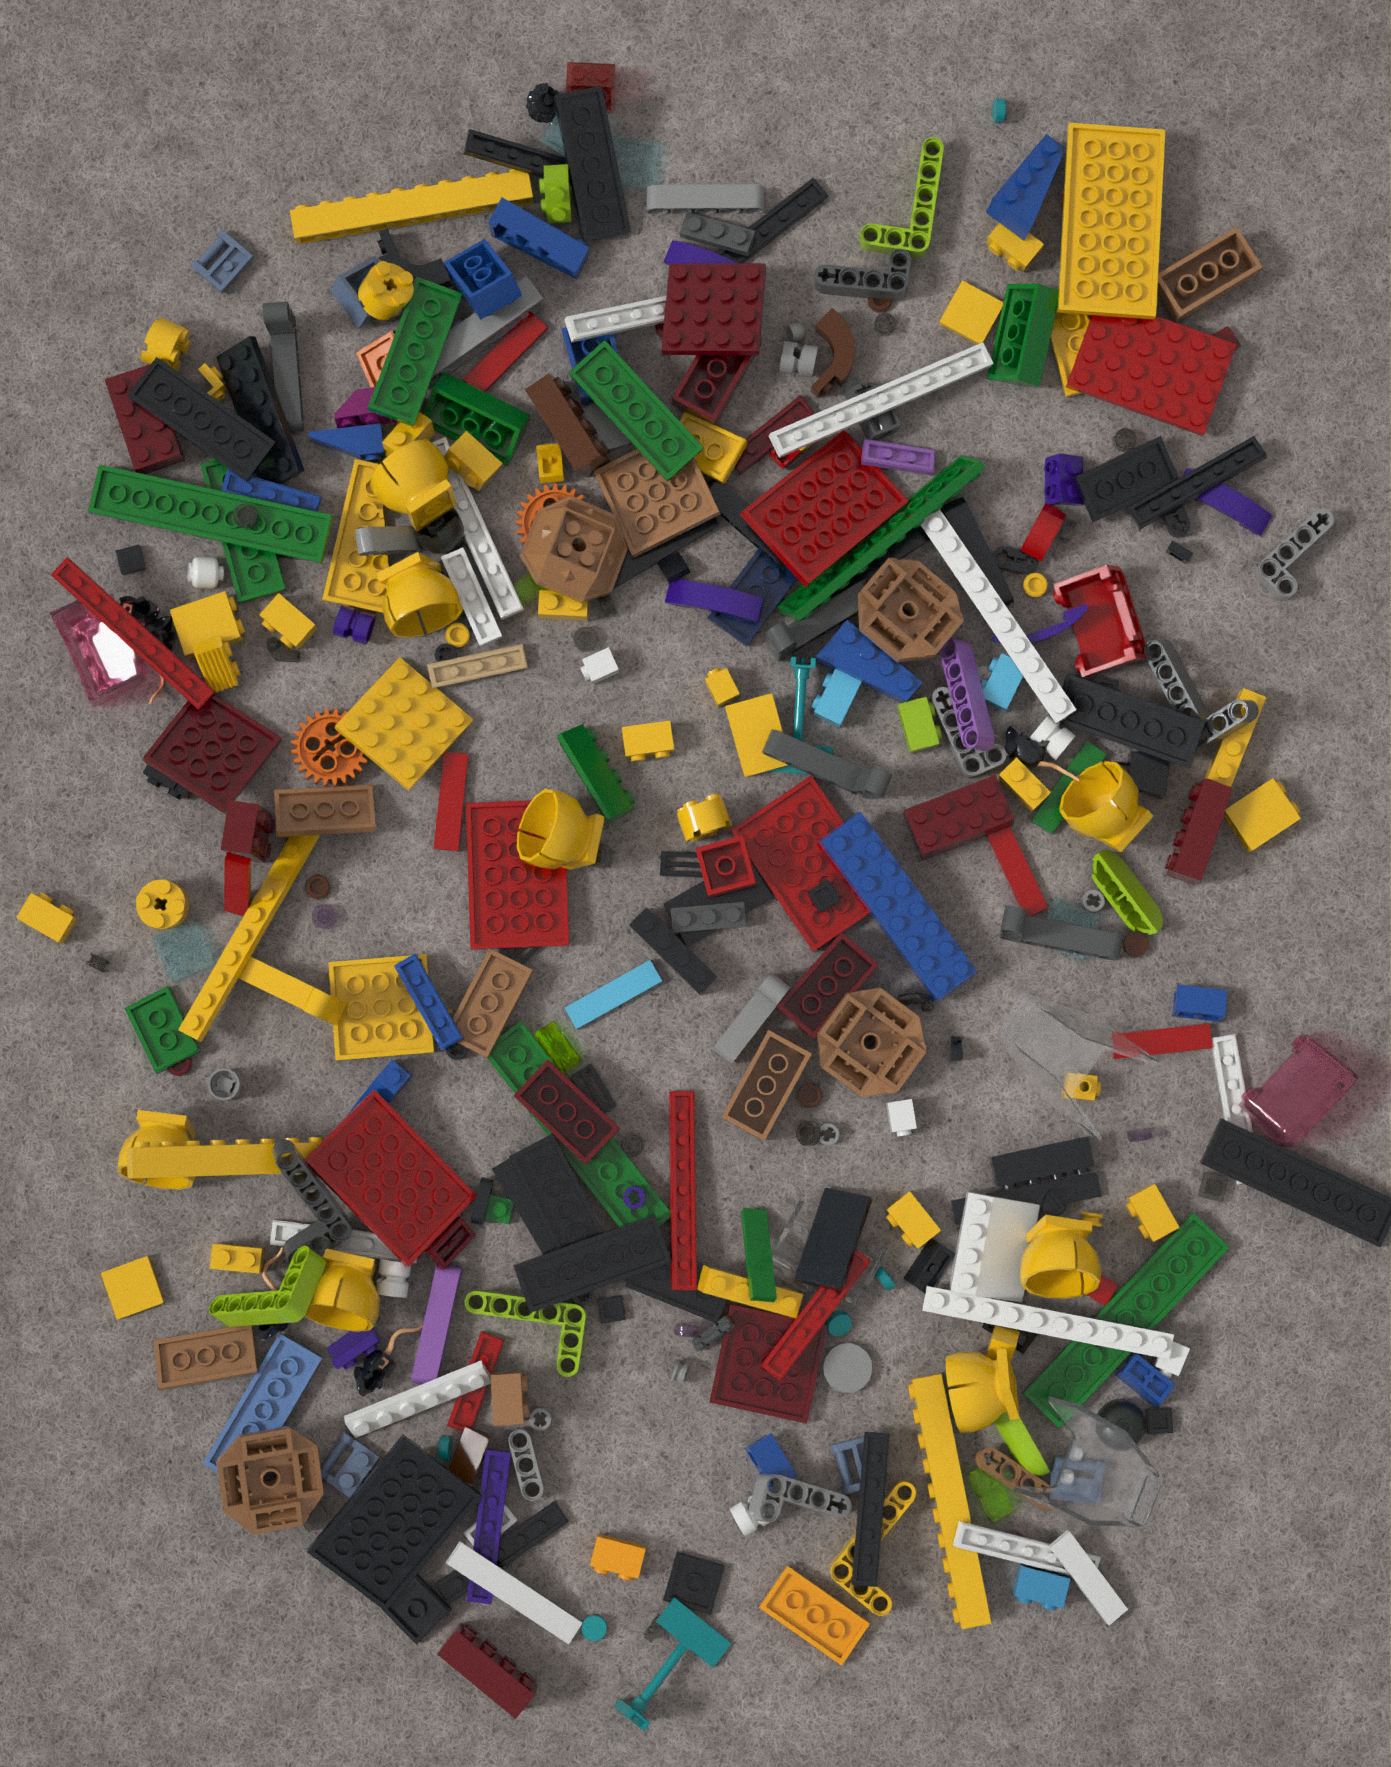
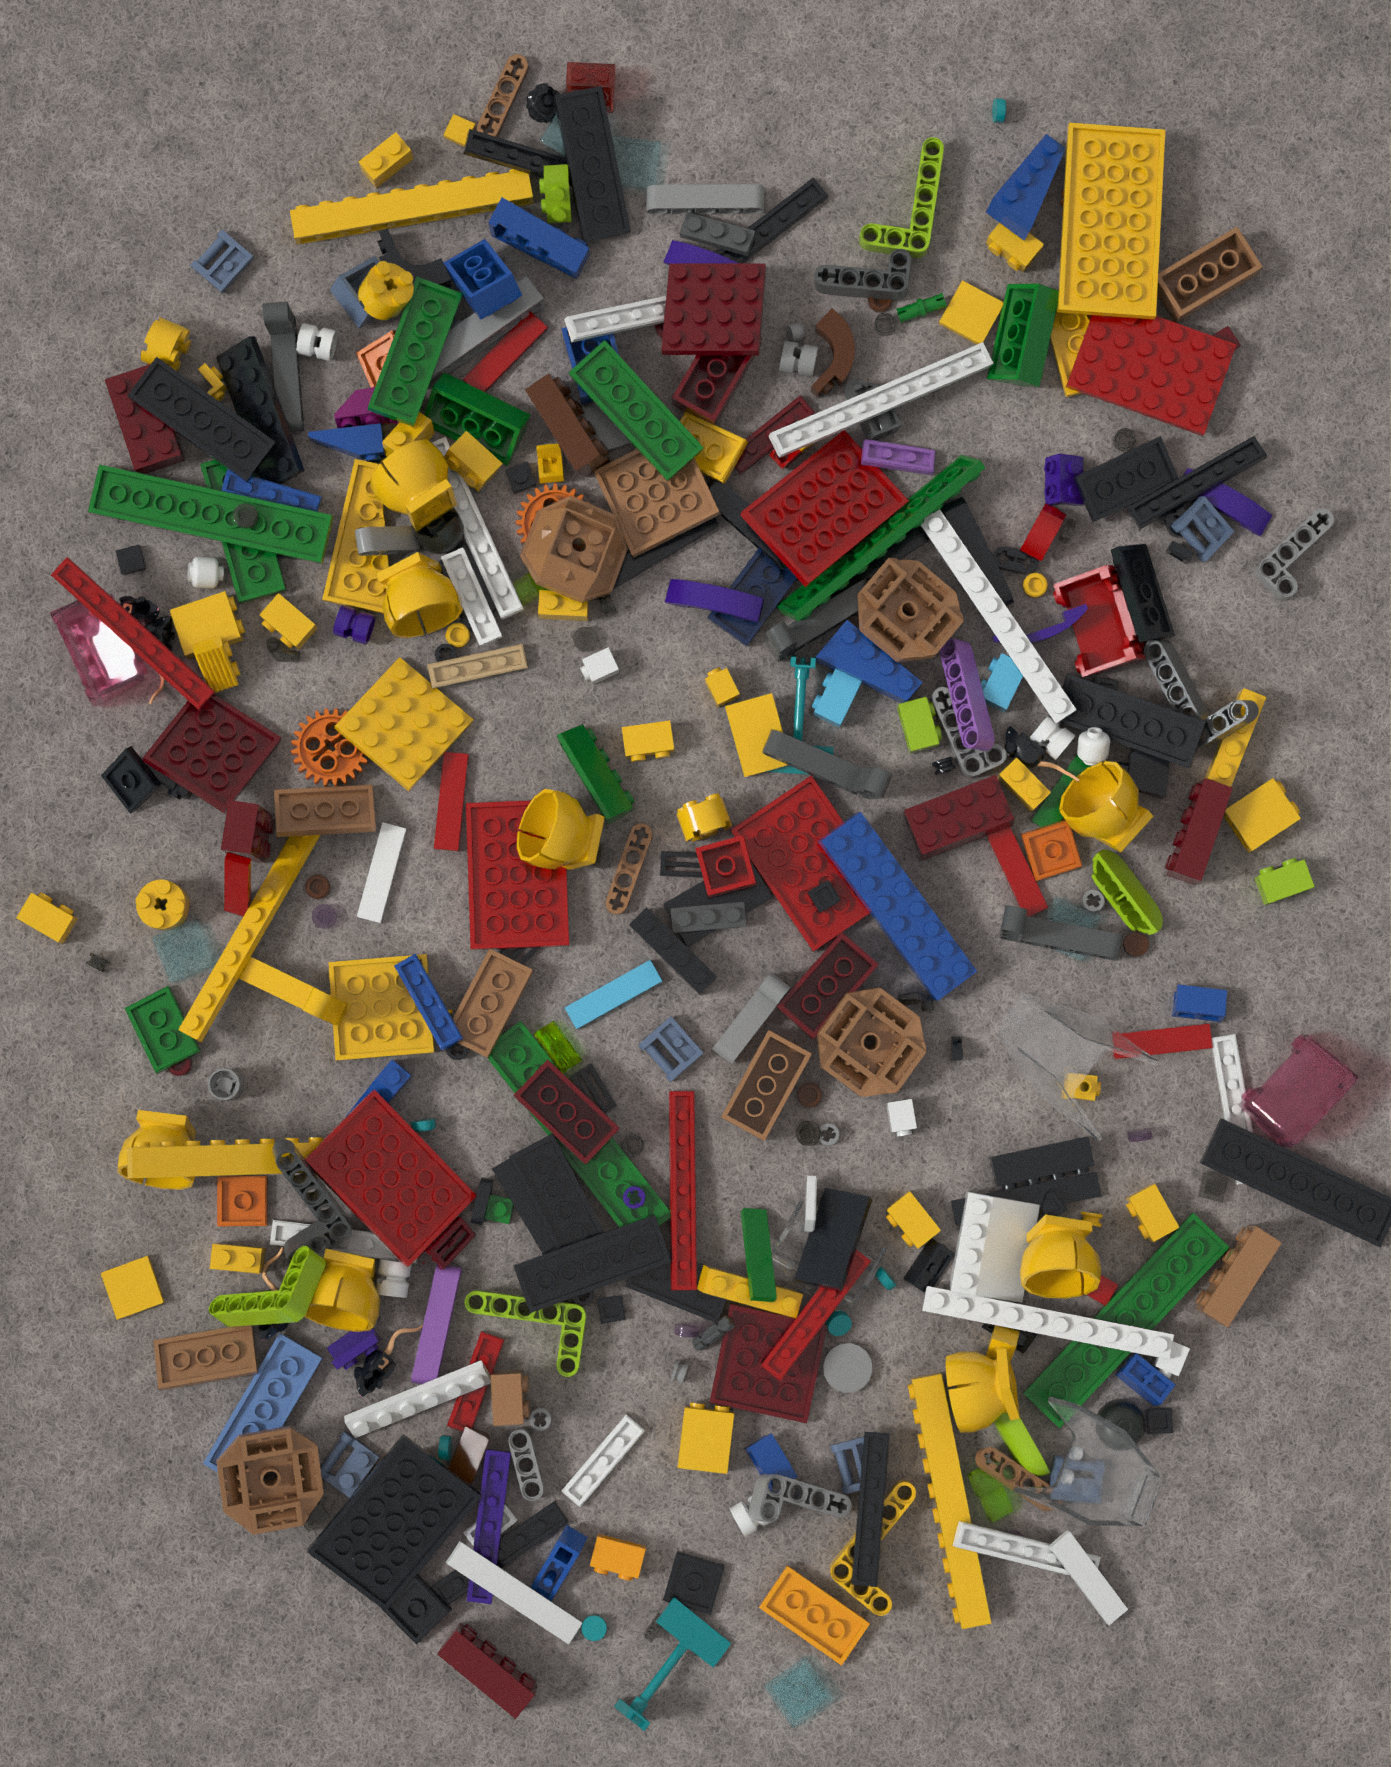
black tile [657,552,691,584] -> none
dark azure brick [1012,1563,1070,1611] -> none
none -> black tile [101,746,161,814]
none -> orange tile [217,1176,268,1226]
none -> white wheel [296,323,338,361]
none -> white tile [357,822,407,923]
none -> yellow brick [359,132,414,189]
none -> teal tile [411,1118,436,1132]
none -> yellow tile [443,114,476,147]
none -> medium nougat beam [477,54,529,137]
none -> black plate [505,462,537,494]
none -> blue slope [530,1525,588,1601]
none -> white tile [561,1414,645,1507]
none -> medium nougat beam [605,823,652,915]
none -> sand blue plate [638,1016,703,1082]
none -> yellow brick [677,1402,734,1474]
none -> clear light blue tile [764,1656,834,1728]
none -> white tile [804,1176,817,1232]
none -> green pin [896,293,947,323]
none -> black bush [932,757,956,775]
none -> orange tile [1021,820,1082,881]
none -> white head [1077,727,1110,766]
none -> black plate [1111,544,1175,643]
none -> sand blue plate [1171,496,1234,562]
none -> medium nougat brick [1195,1225,1282,1327]
none -> lime brick [1254,857,1315,905]

